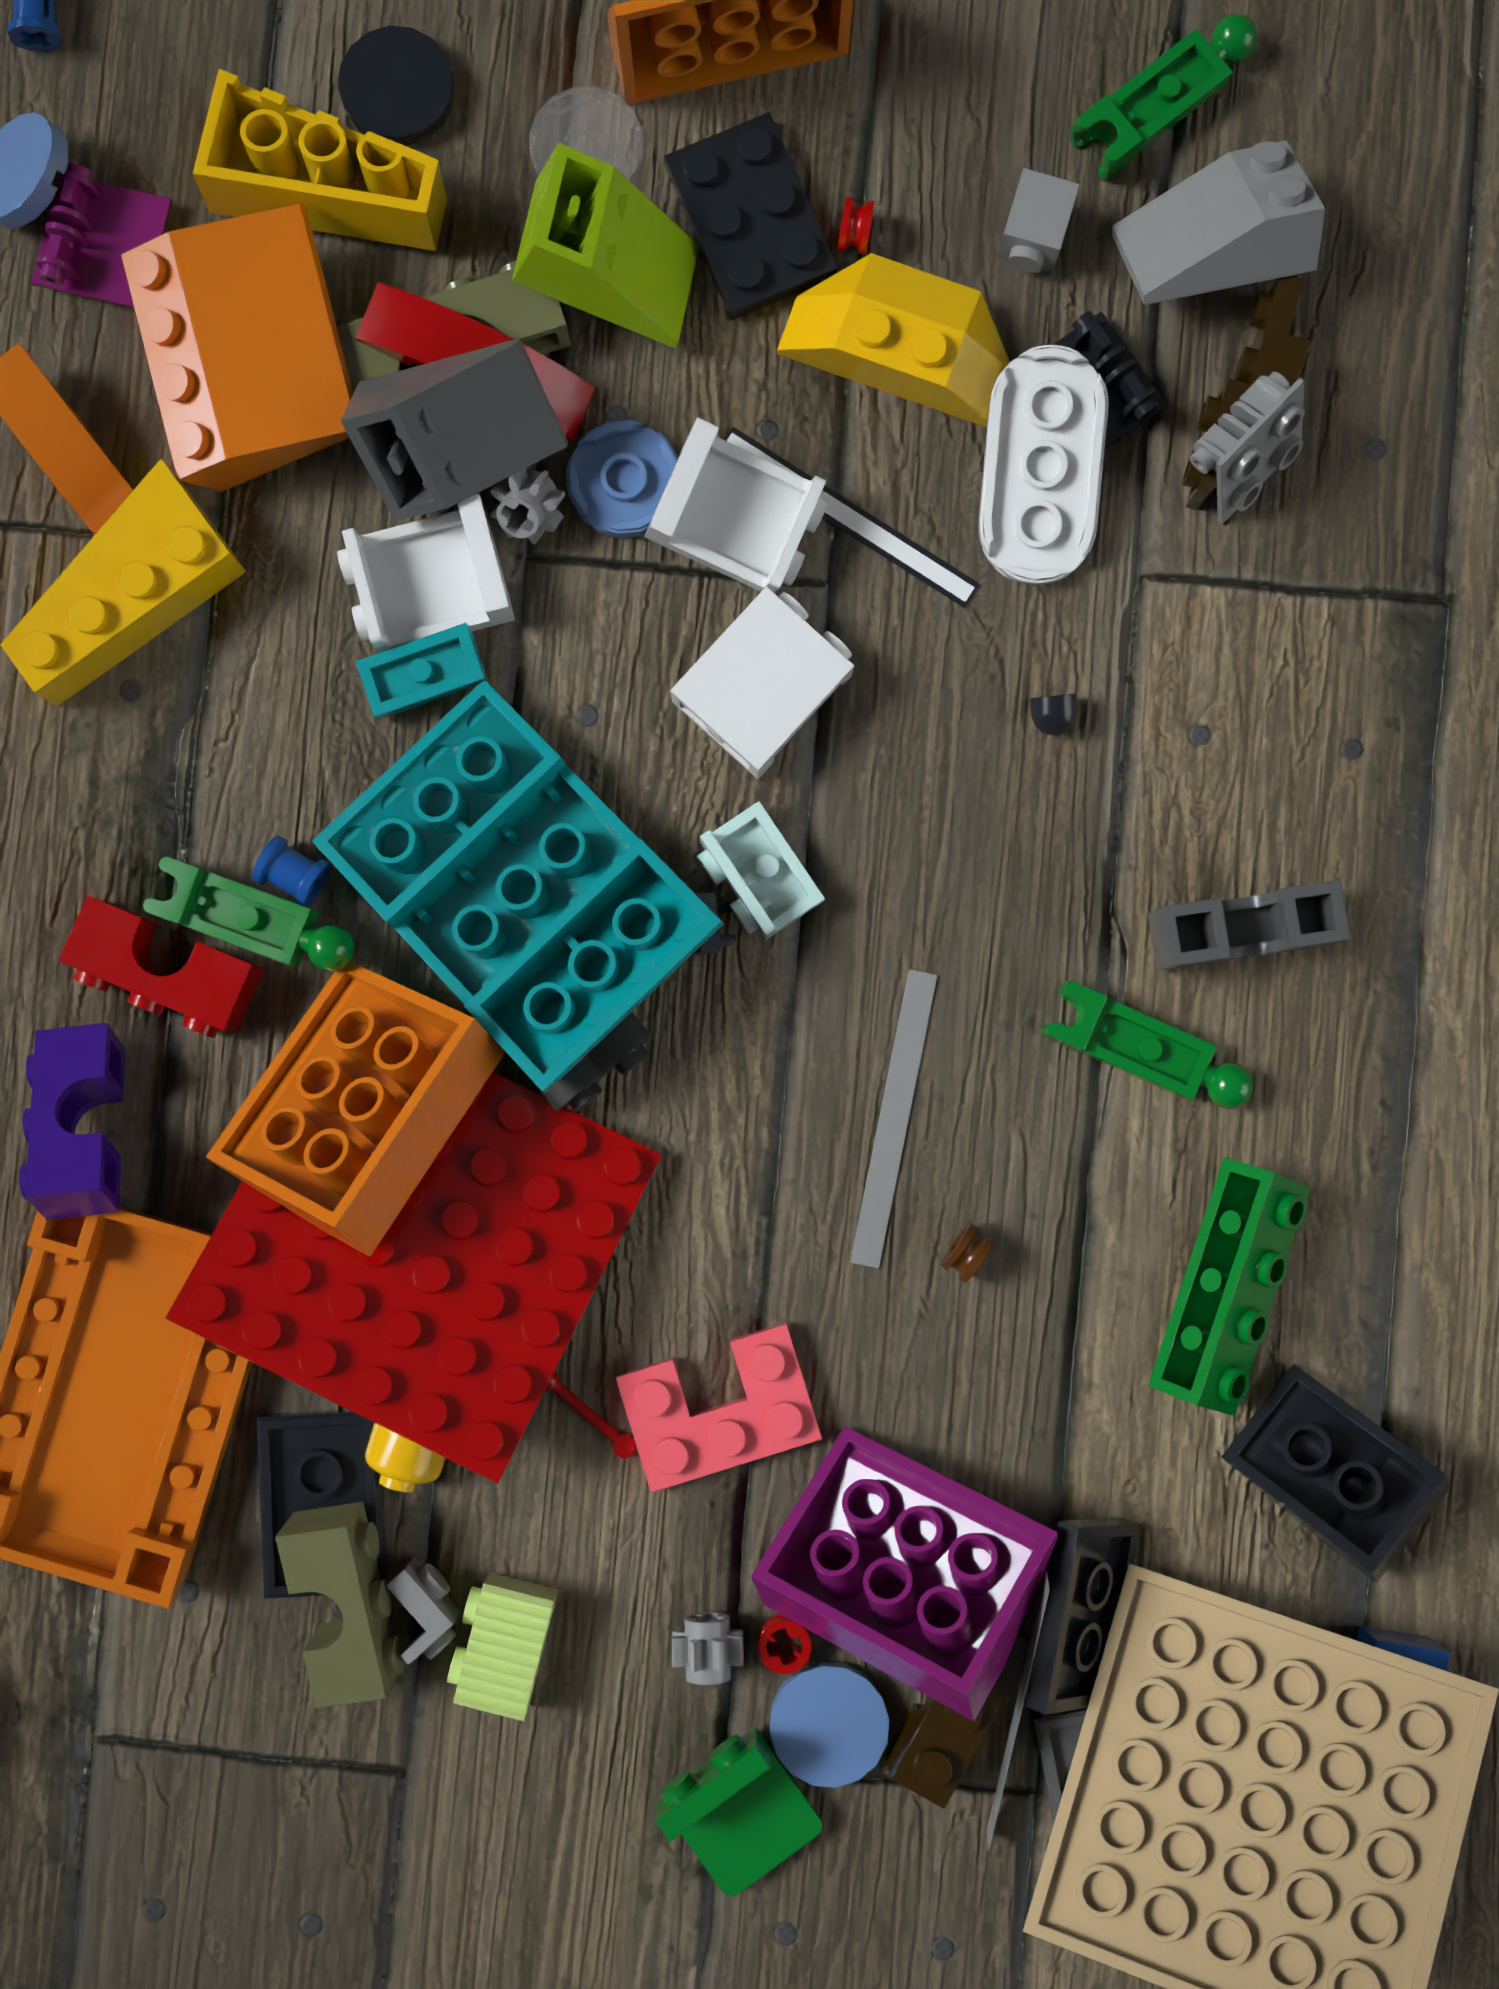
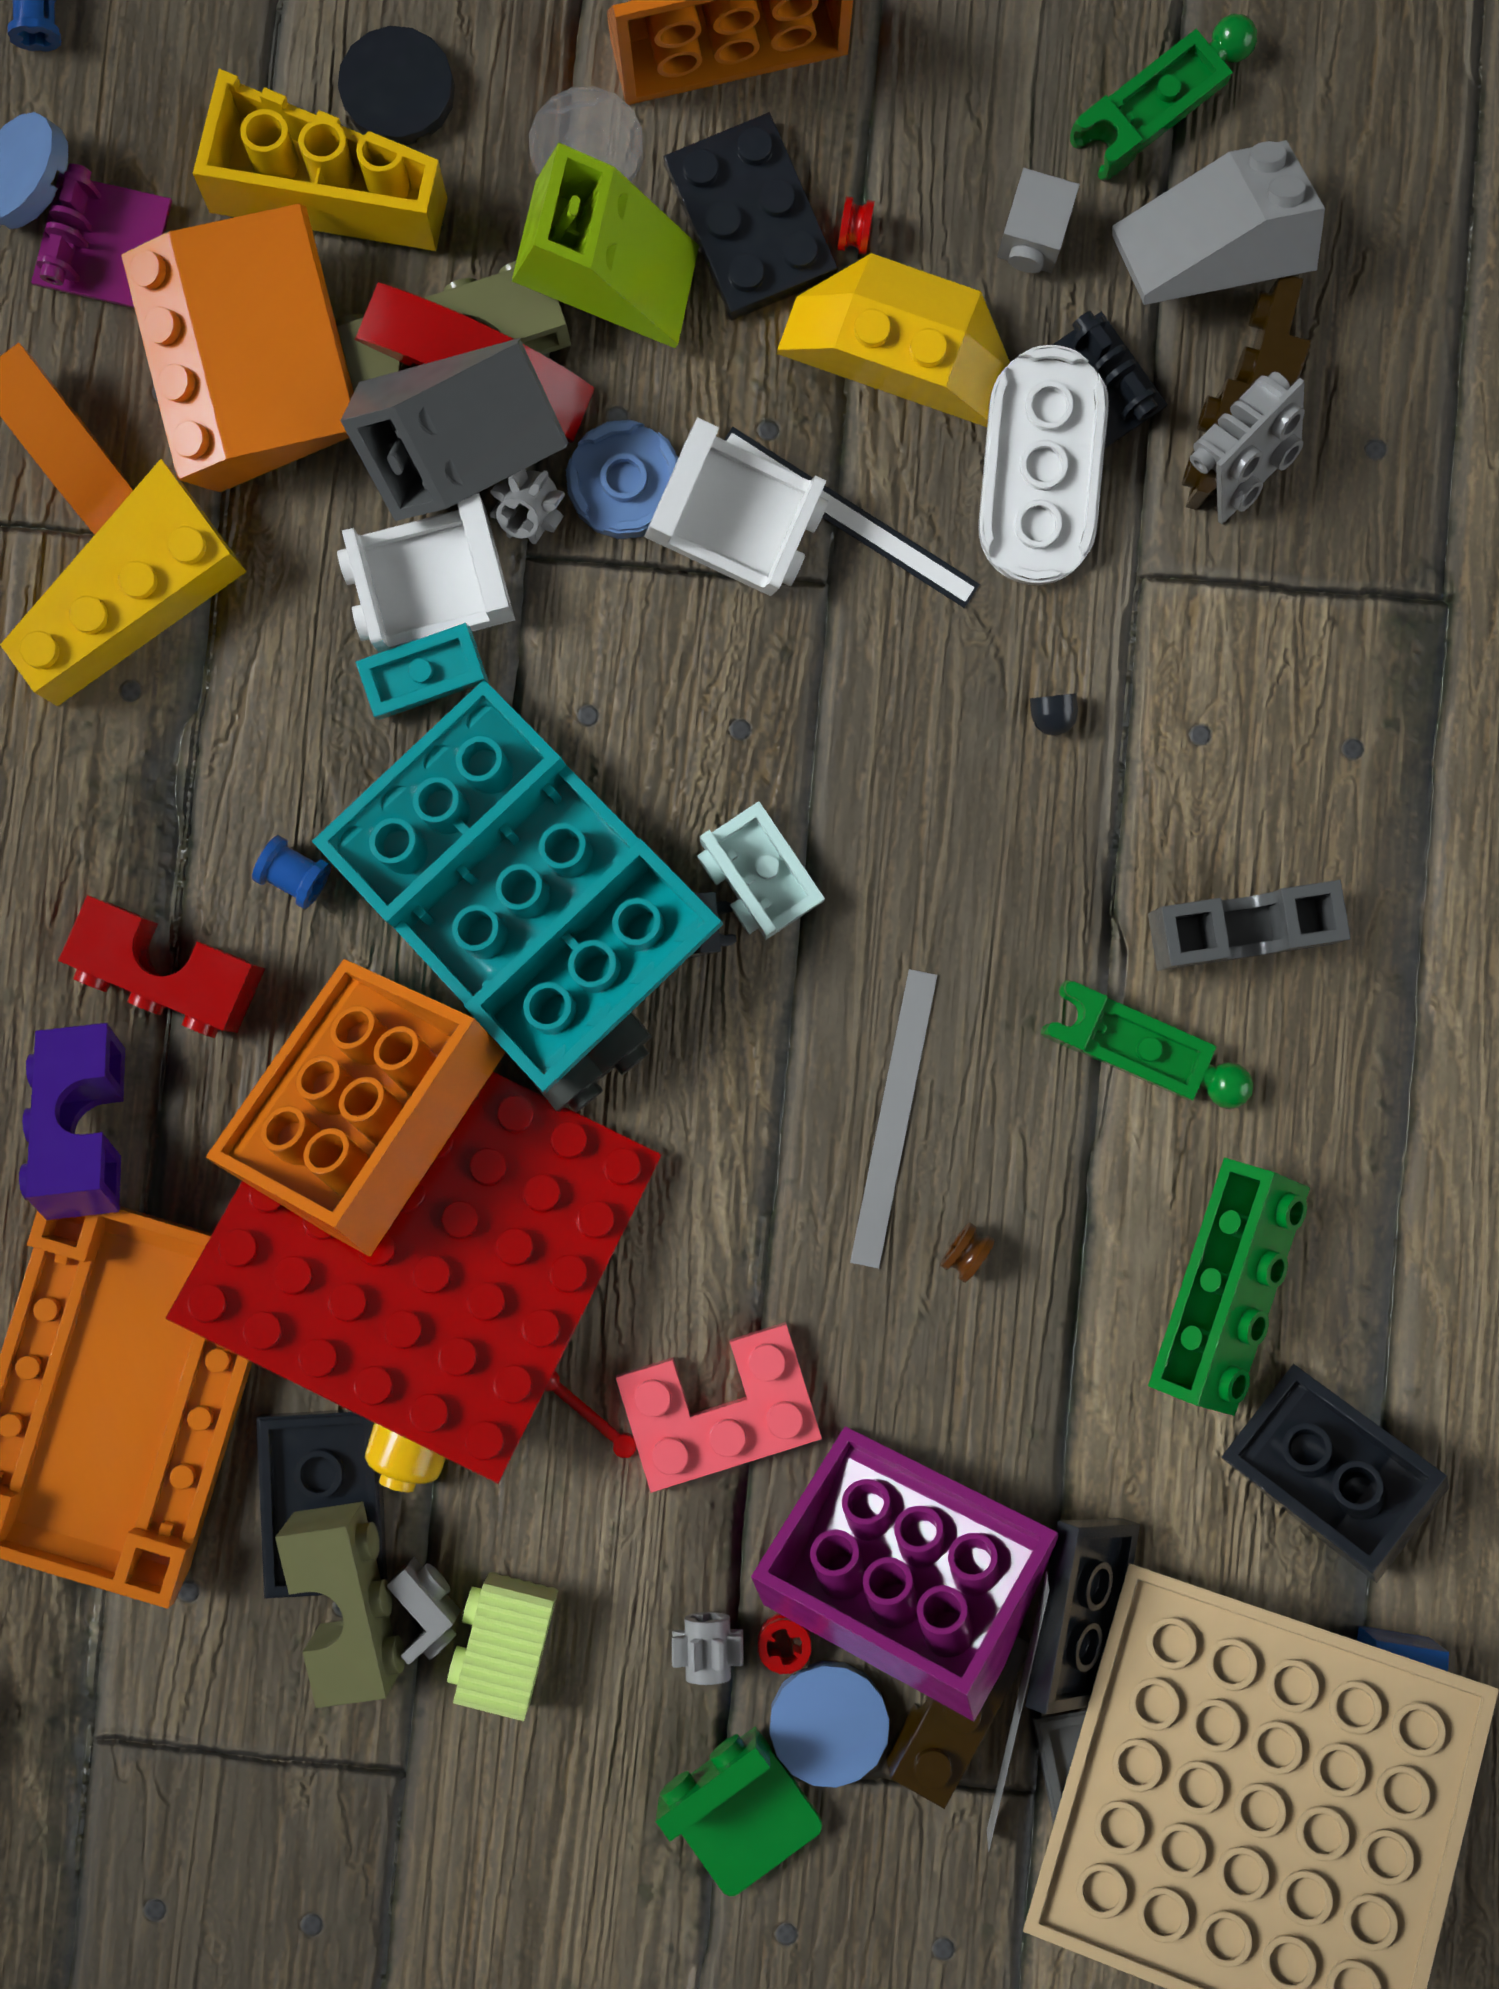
green plate [143,856,355,972] -> none
white panel [670,586,854,779] -> none

